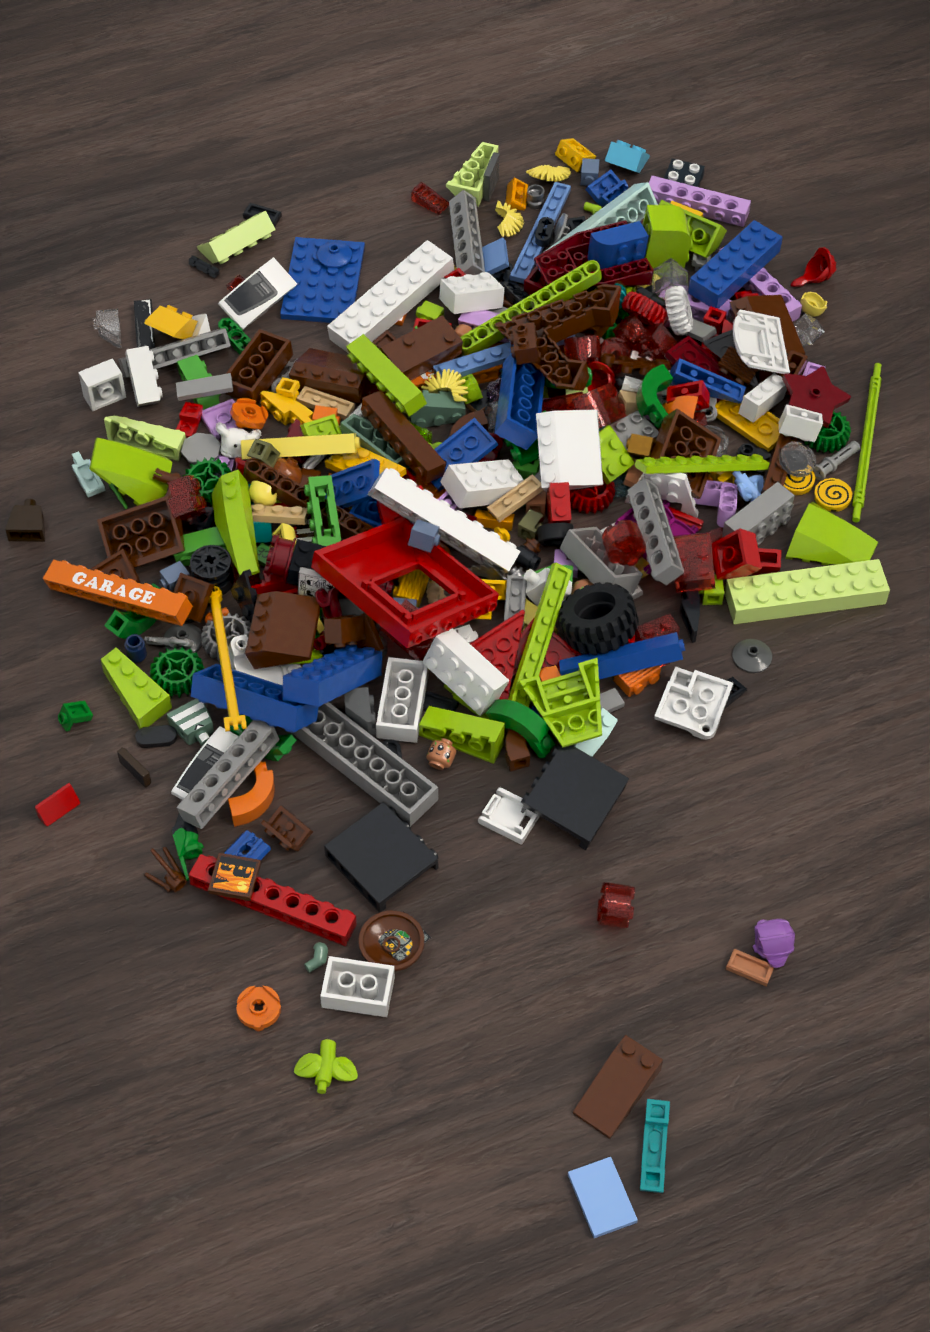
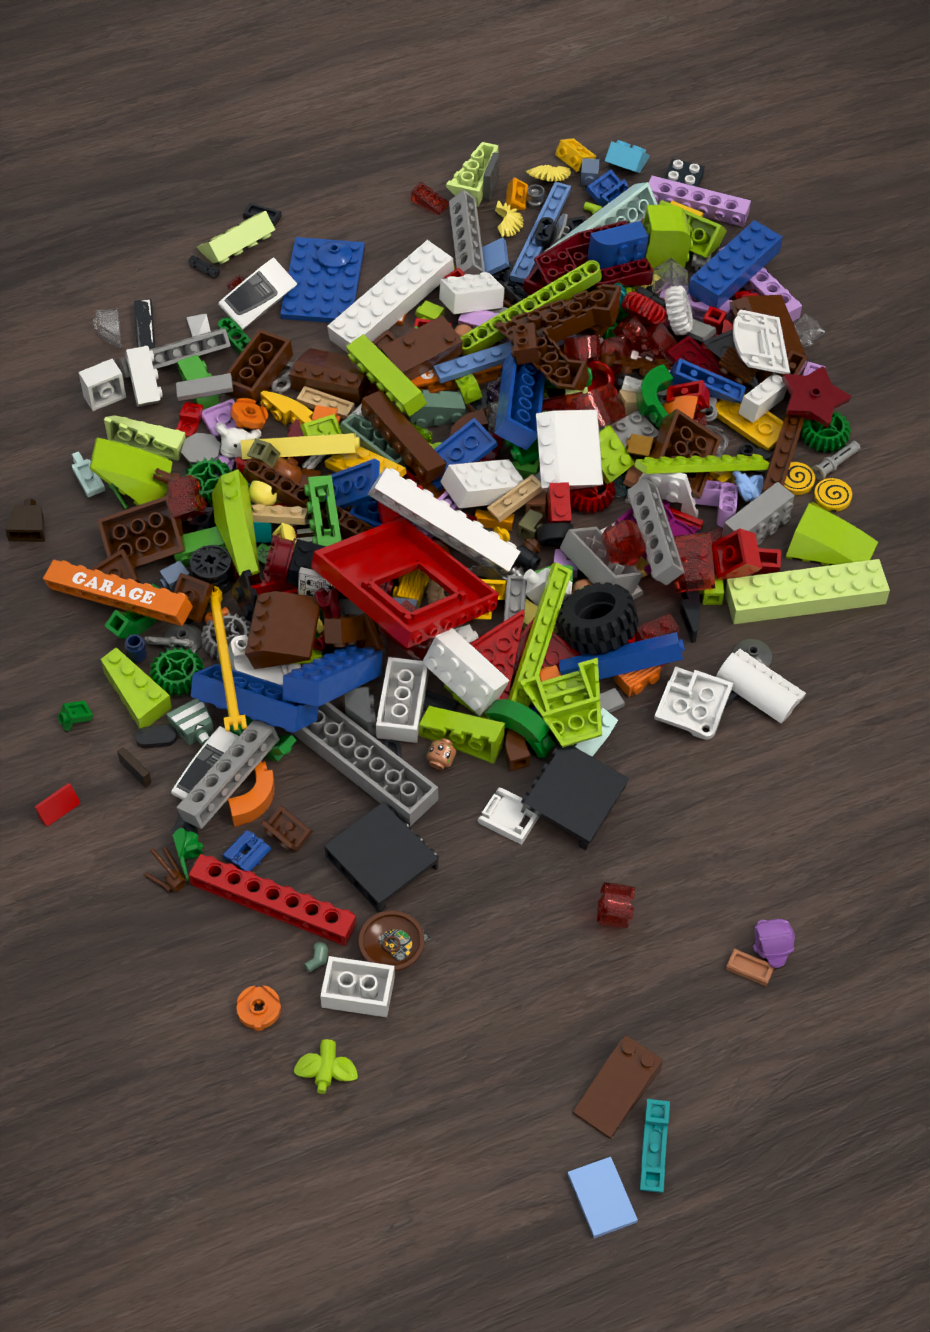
yellow slope [144,305,198,339] -> none
tile [208,853,261,901] -> none
yellow leg [276,377,300,401] -> none
sand blue brick [408,519,441,553] -> none
light yellow hair [421,369,468,402] -> none
white brick [778,404,823,442] -> none
clear tile [779,442,816,477] -> none
red piece [791,247,836,287] -> none
light yellow hair [800,292,827,317] -> none
lime axle [852,363,882,522] -> none
none -> white brick [716,649,806,724]

